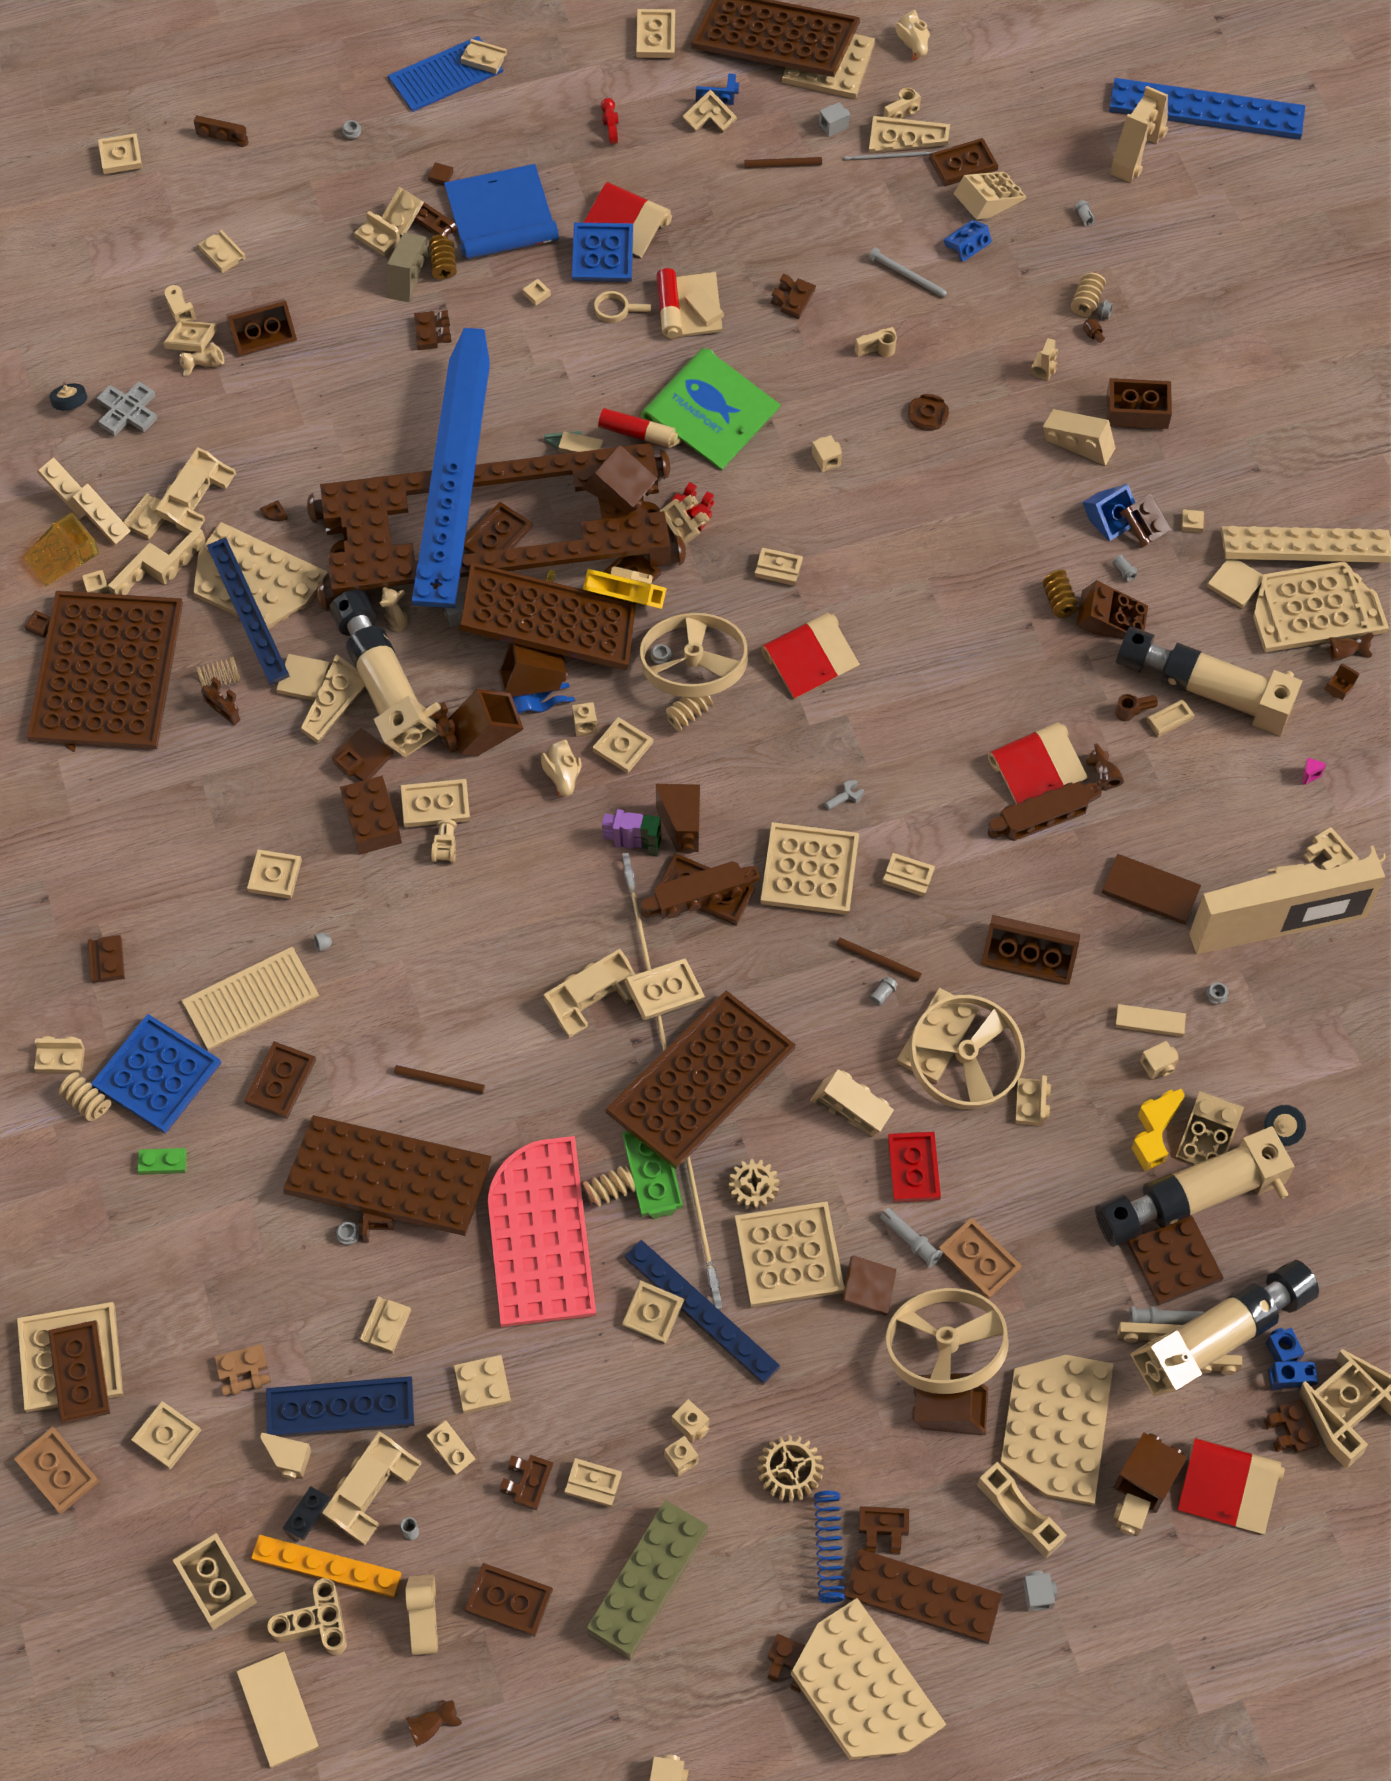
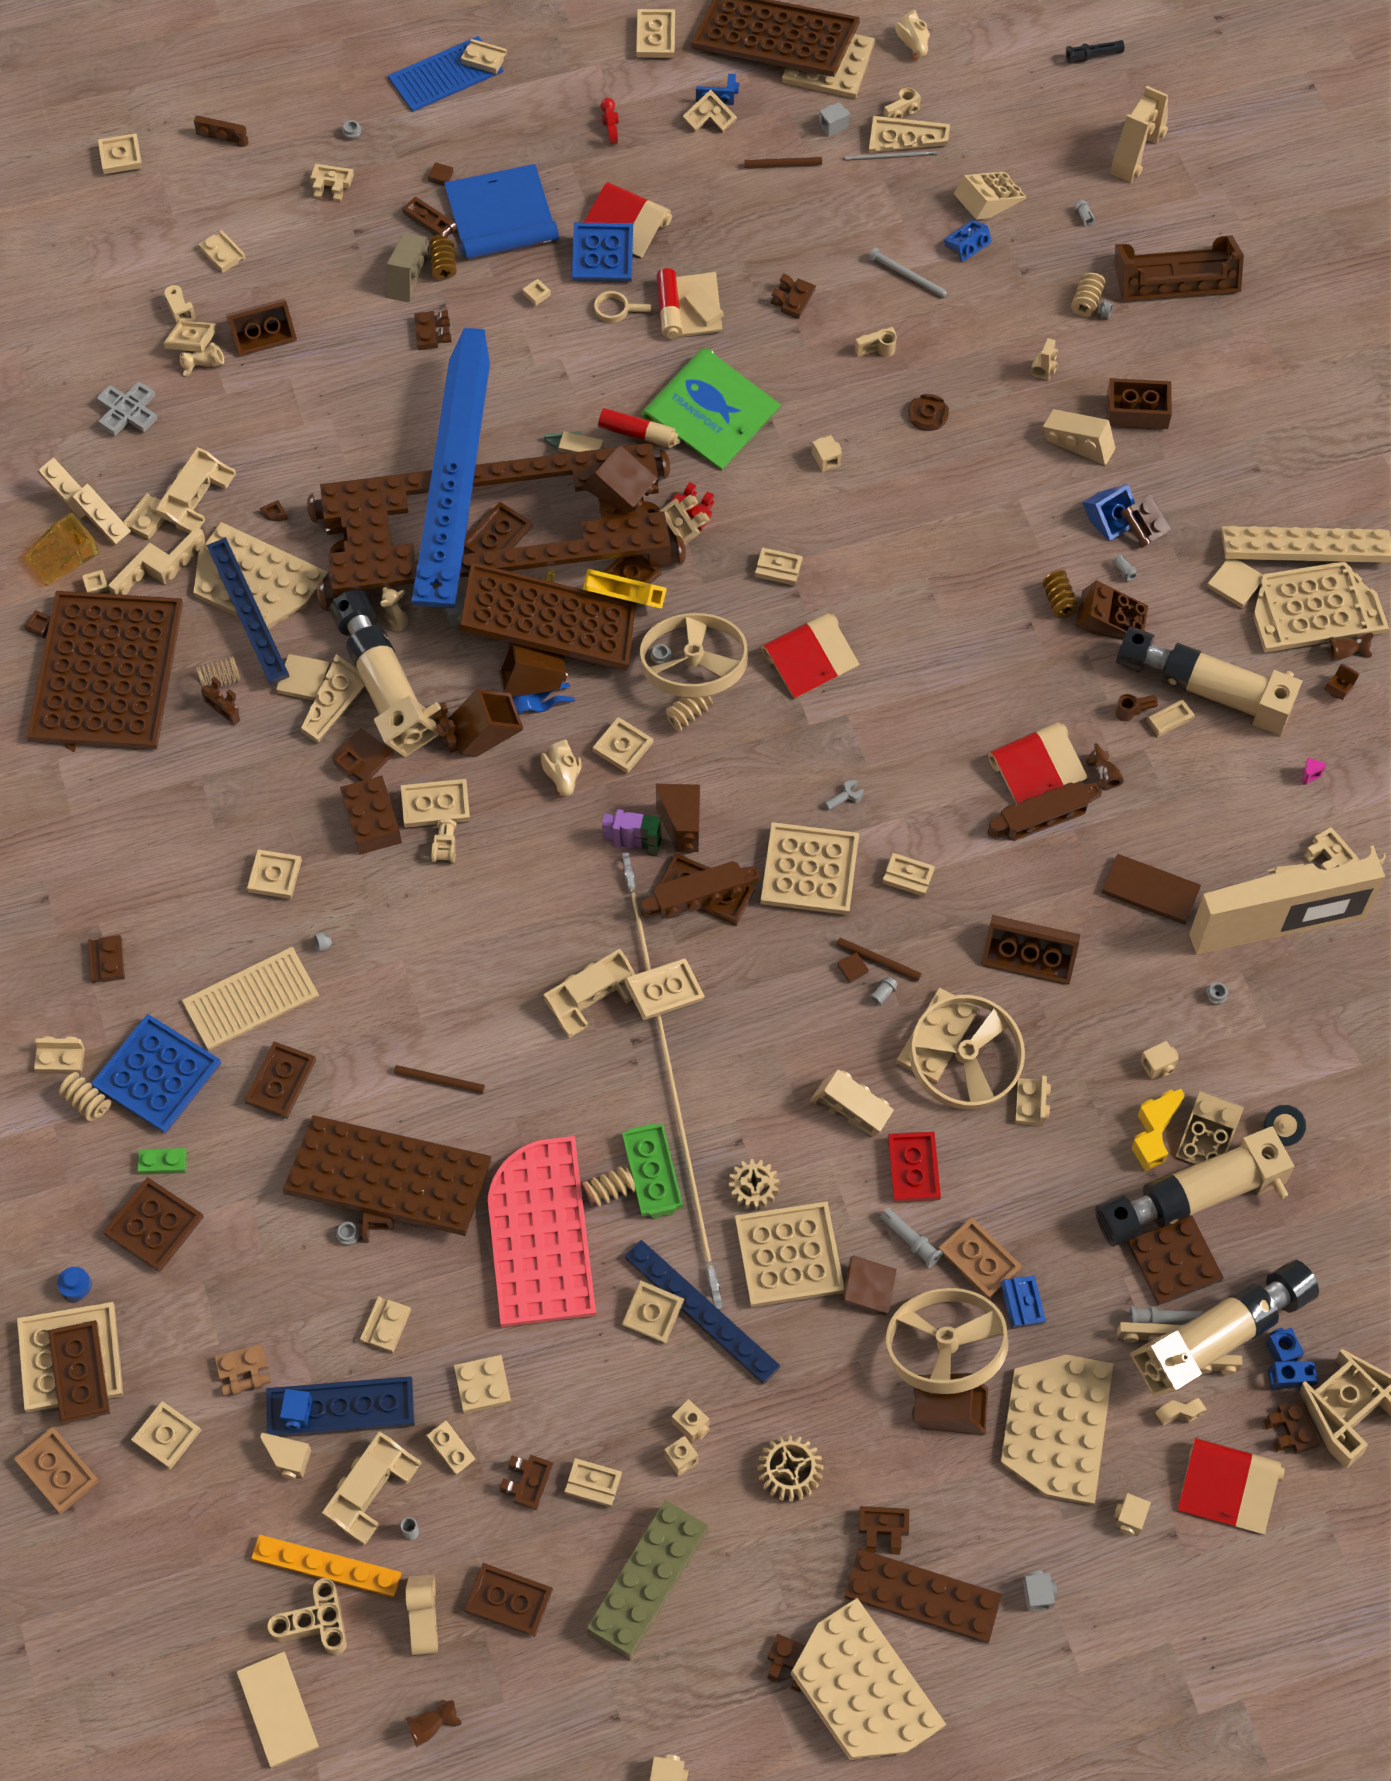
black wheel [49,383,87,411] -> none
tan brick [173,1533,257,1630] -> none
black bracket [283,1486,330,1543] -> none
tan bracket [354,211,400,257] -> none
tan plate [382,187,424,235] -> none
tan brick [572,702,598,737] -> none
reddish brown plate [605,990,796,1170] -> none
tan tile [611,566,653,584] -> none
blue piece [814,1490,845,1603] -> none
reddish brown tile [929,138,998,187] -> none
tan arch [977,1462,1067,1559] -> none
reddish brown cylinder [1083,318,1105,343] -> none
blue plate [1109,78,1305,140] -> none
reddish brown slope [1113,1432,1187,1513] -> none
tan tile [1115,1004,1186,1037] -> none
tan plate [1181,509,1204,533] -> none
none -> blue piece [57,1267,92,1303]
none -> reddish brown plate [103,1177,204,1273]
none -> blue brick [280,1389,312,1430]
none -> tan plate [310,164,354,202]
none -> reddish brown tile [837,952,869,983]
none -> blue plate [1000,1276,1046,1328]
none -> black pin [1066,40,1125,64]
none -> reddish brown windscreen [1114,235,1244,301]
none -> tan piece [1155,1398,1207,1425]

